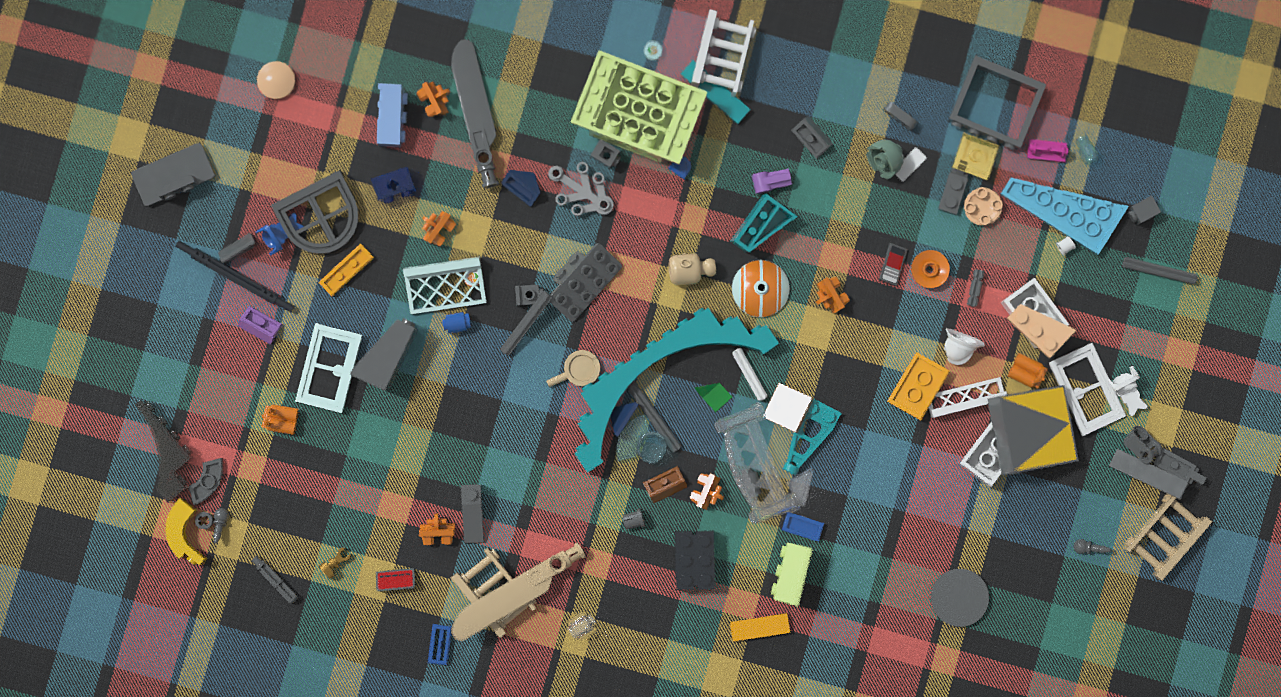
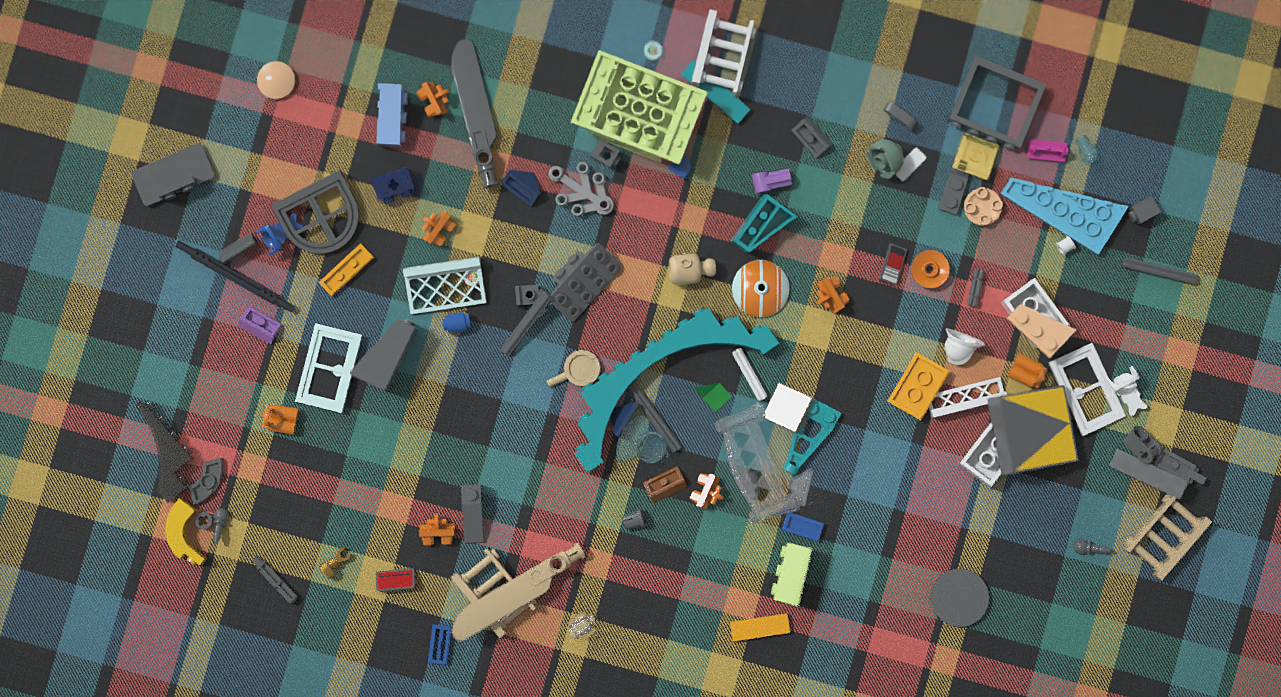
black piece [675,530,715,590] -> none

